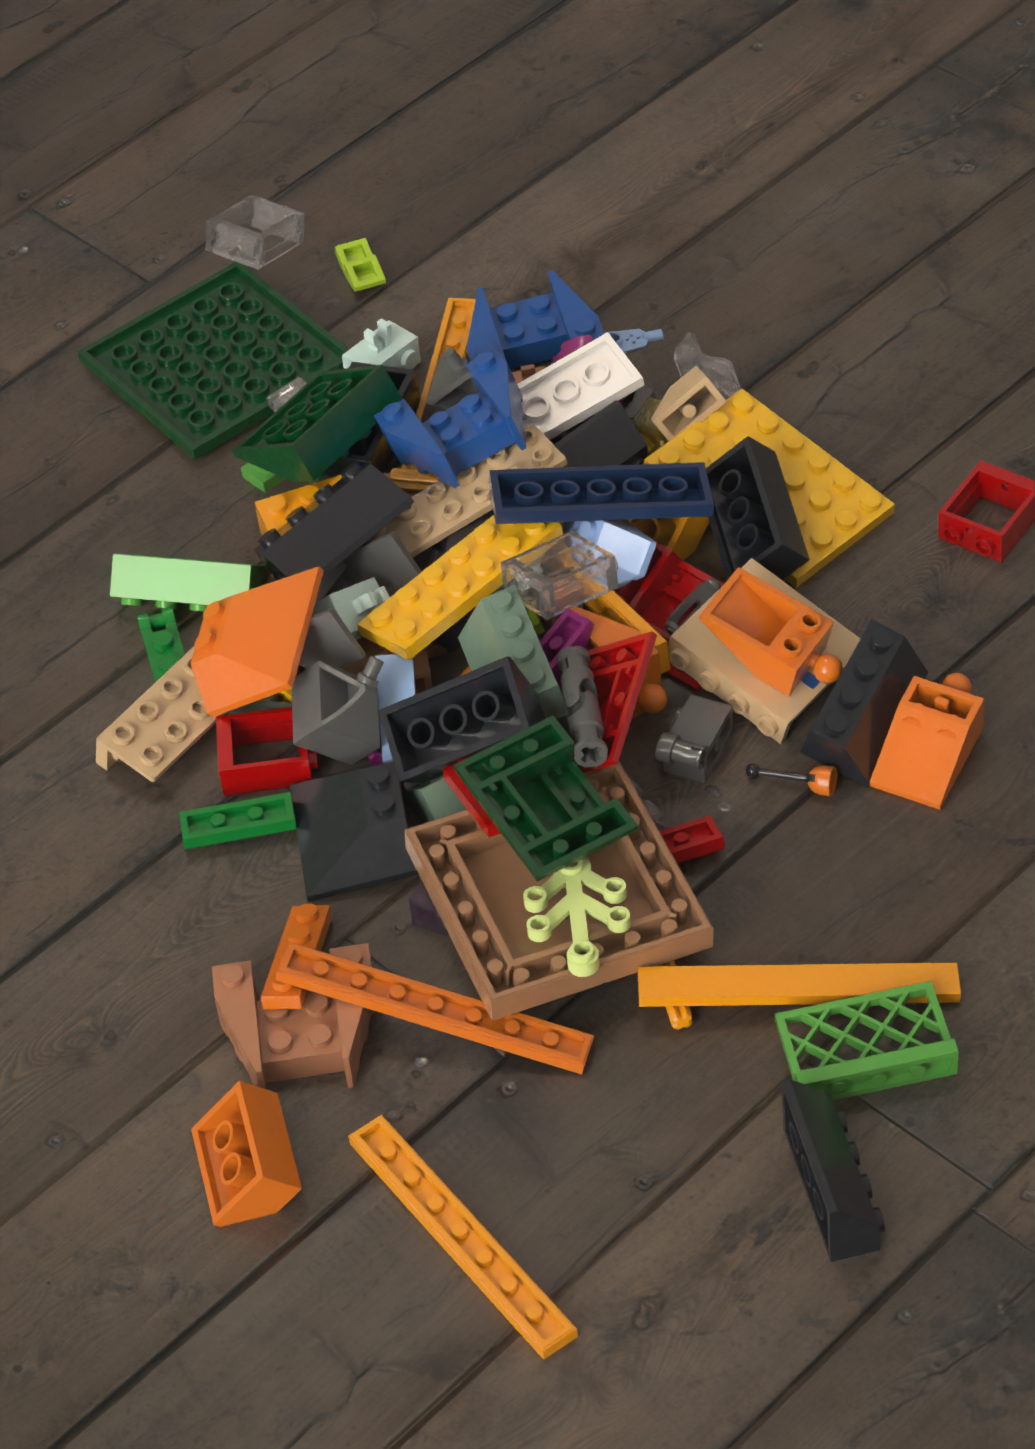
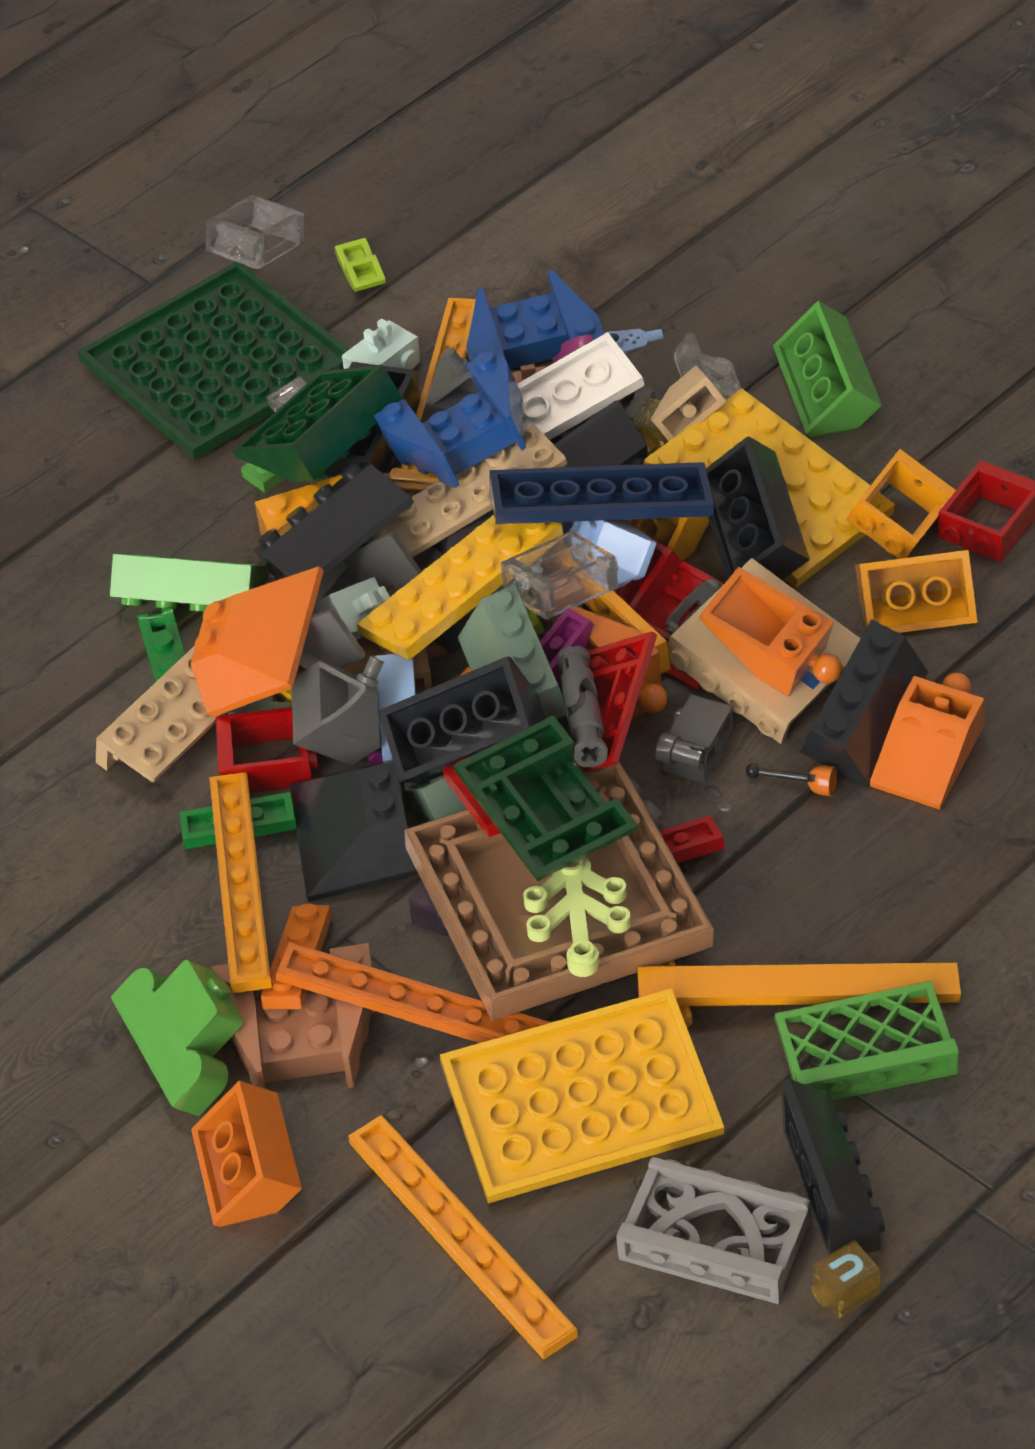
none -> bright green brick [111,960,243,1117]
none -> light orange tile [209,772,272,994]
none -> yellow plate [440,988,724,1204]
none -> light grey fence [616,1157,811,1304]
none -> bright green slope [773,301,882,437]
none -> clear yellow brick [811,1240,880,1318]
none -> light orange window [846,449,956,559]
none -> light orange slope [855,550,978,633]

